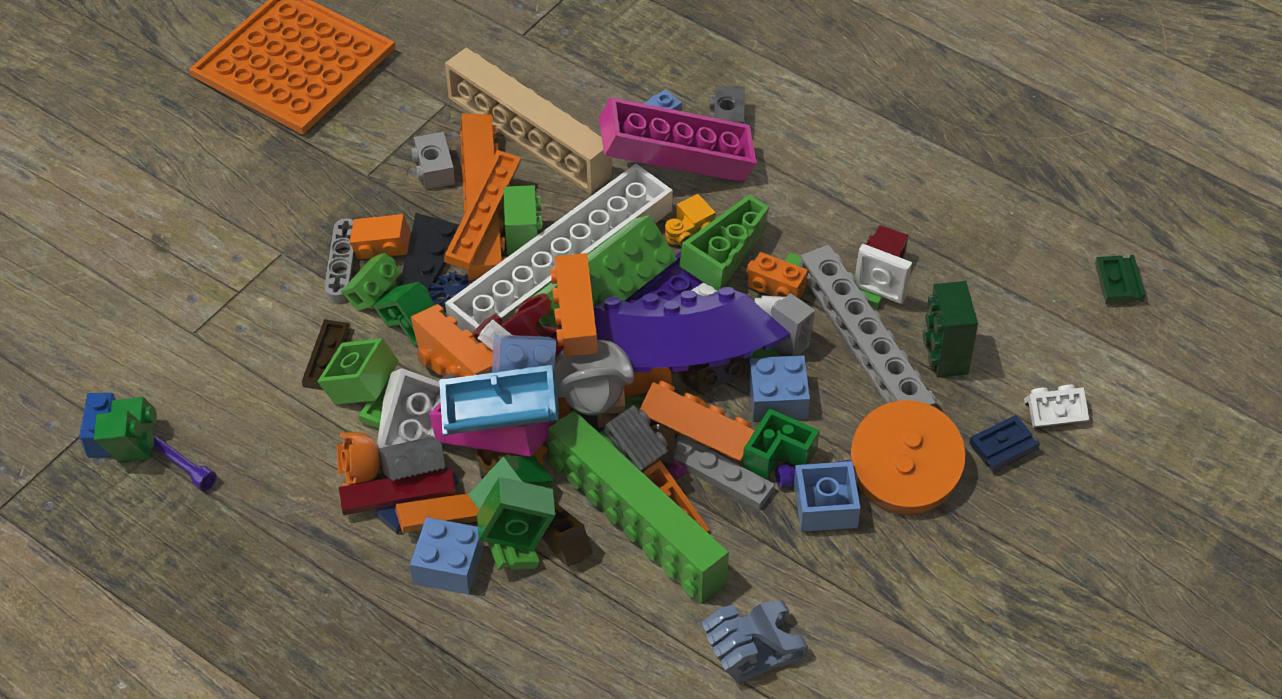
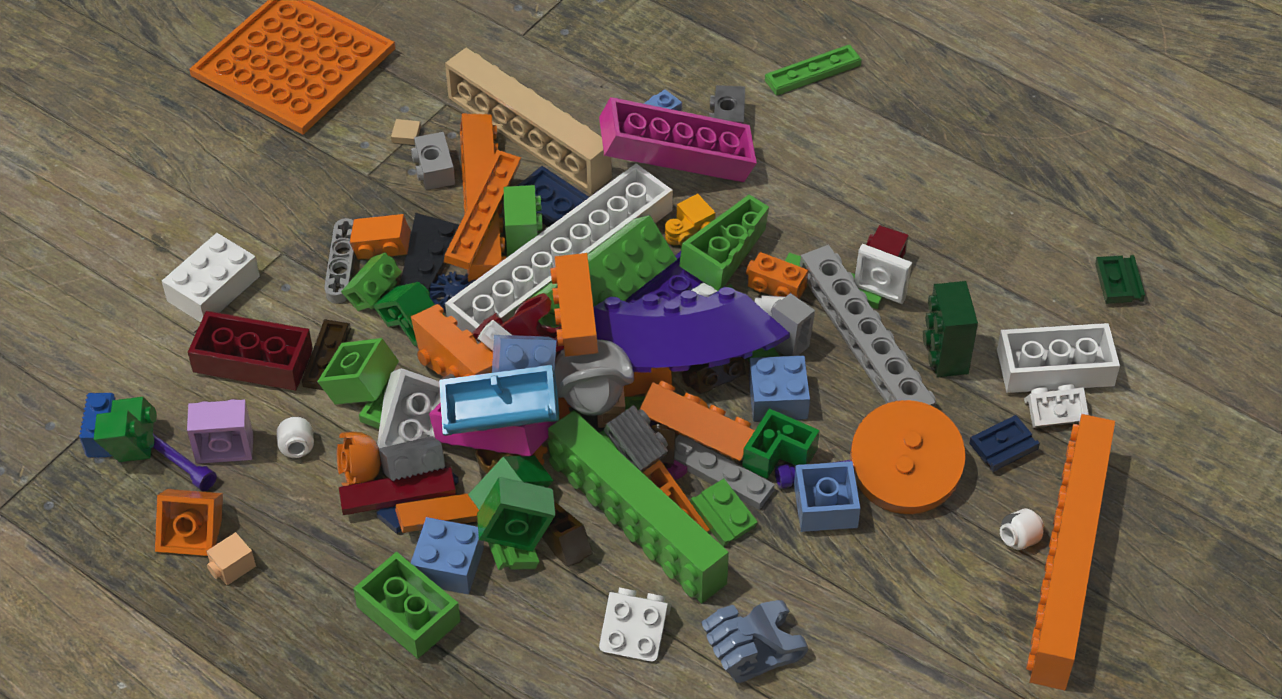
none -> orange slope [155,489,223,556]
none -> white brick [162,233,260,322]
none -> lavender brick [187,399,253,464]
none -> dark red brick [188,311,313,391]
none -> light nougat brick [206,532,256,585]
none -> white head [277,417,314,458]
none -> bright green brick [353,552,461,659]
none -> tan tile [391,119,421,145]
none -> dark blue tile [517,166,589,227]
none -> white bracket [599,587,671,661]
none -> bright green plate [690,478,758,547]
none -> bright green tile [765,44,862,96]
none -> white brick [997,323,1120,393]
none -> white head [1000,508,1044,550]
none -> orange brick [1026,414,1115,691]

